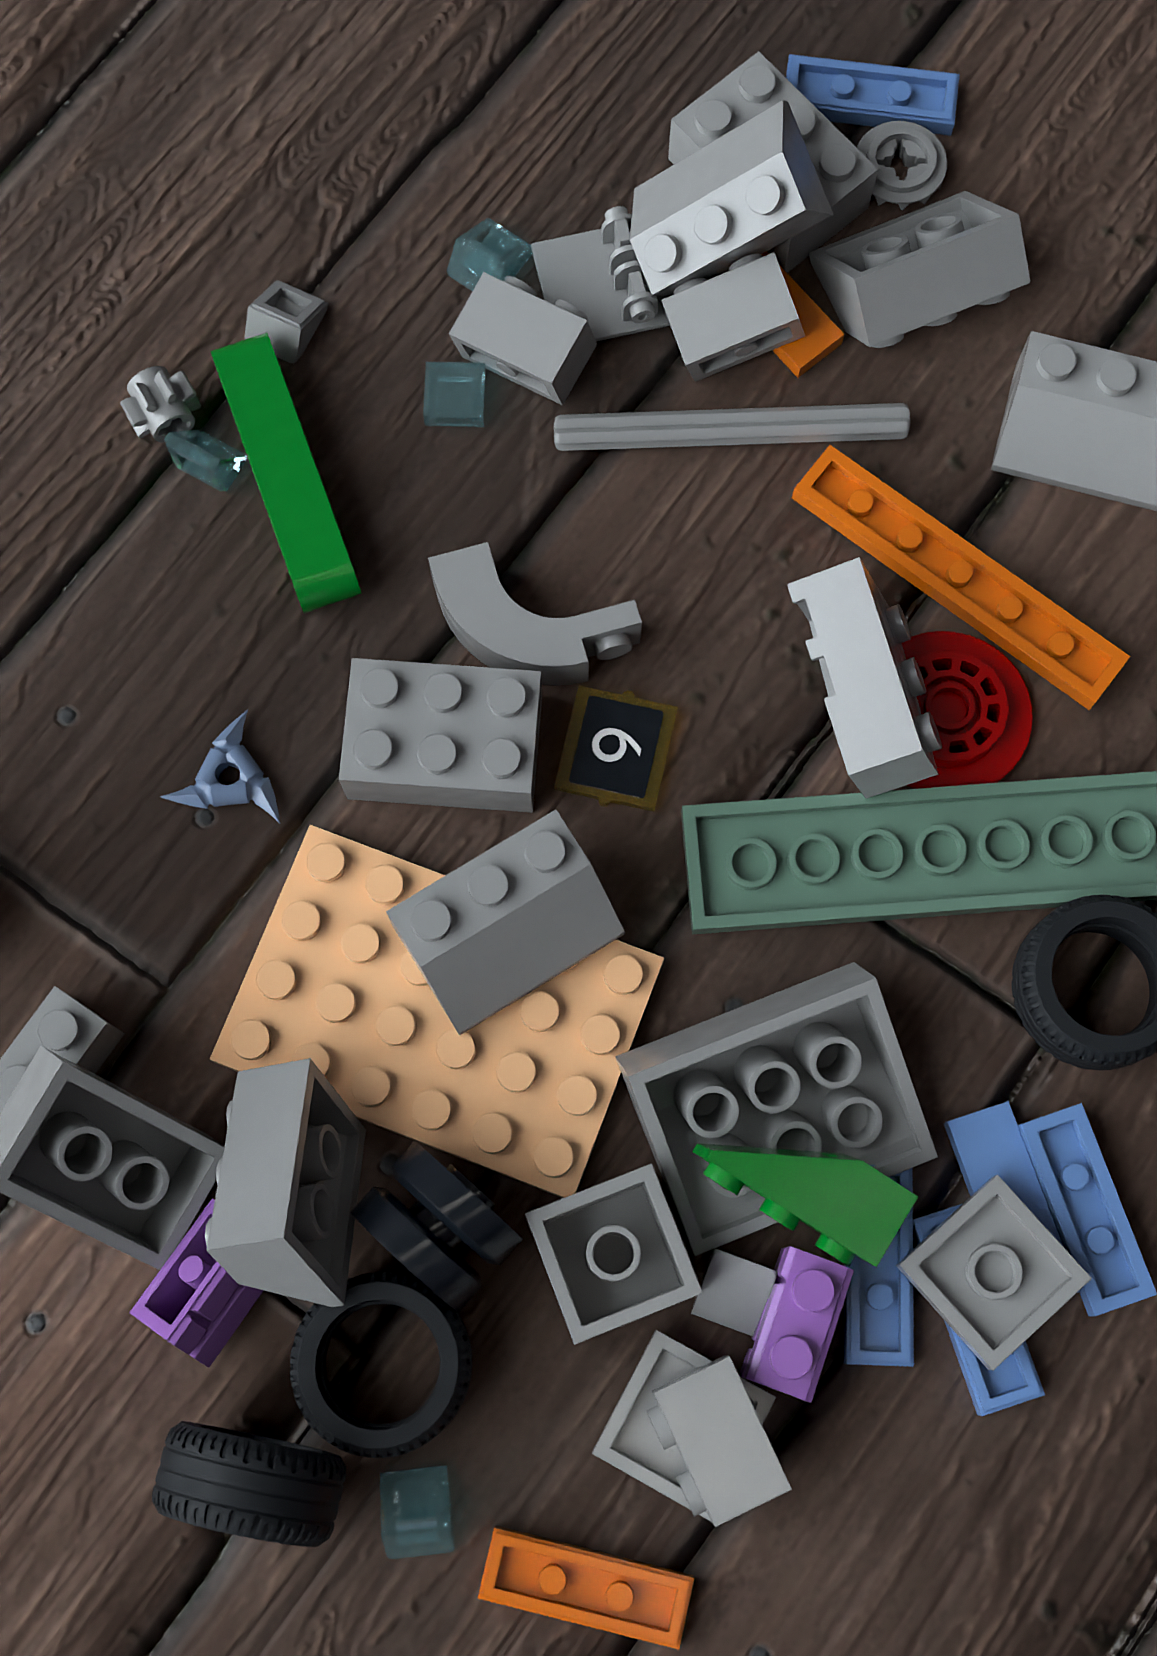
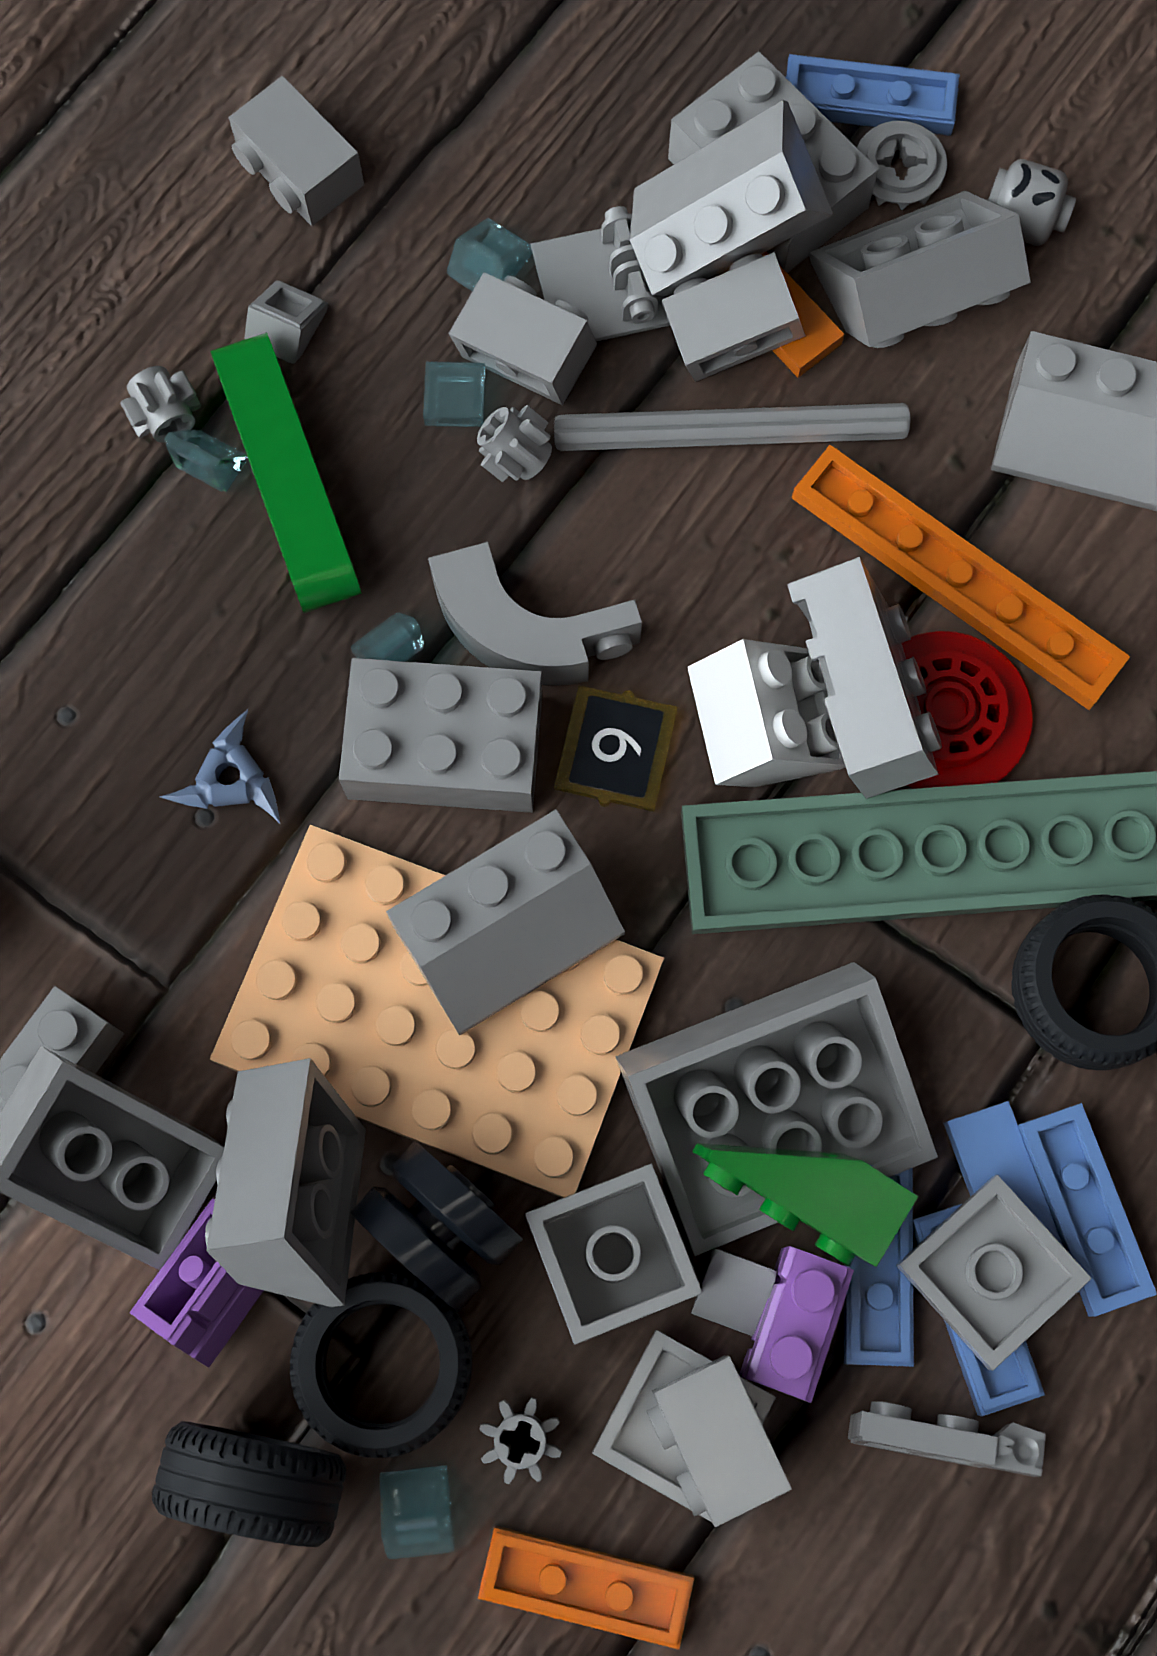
none -> light grey brick [229,76,364,226]
none -> clear light blue slope [351,613,424,662]
none -> light grey gear [477,405,552,482]
none -> light grey gear [479,1397,562,1484]
none -> white slope [687,639,845,787]
none -> light grey hinge [848,1402,1045,1477]
none -> light grey head [988,159,1076,246]

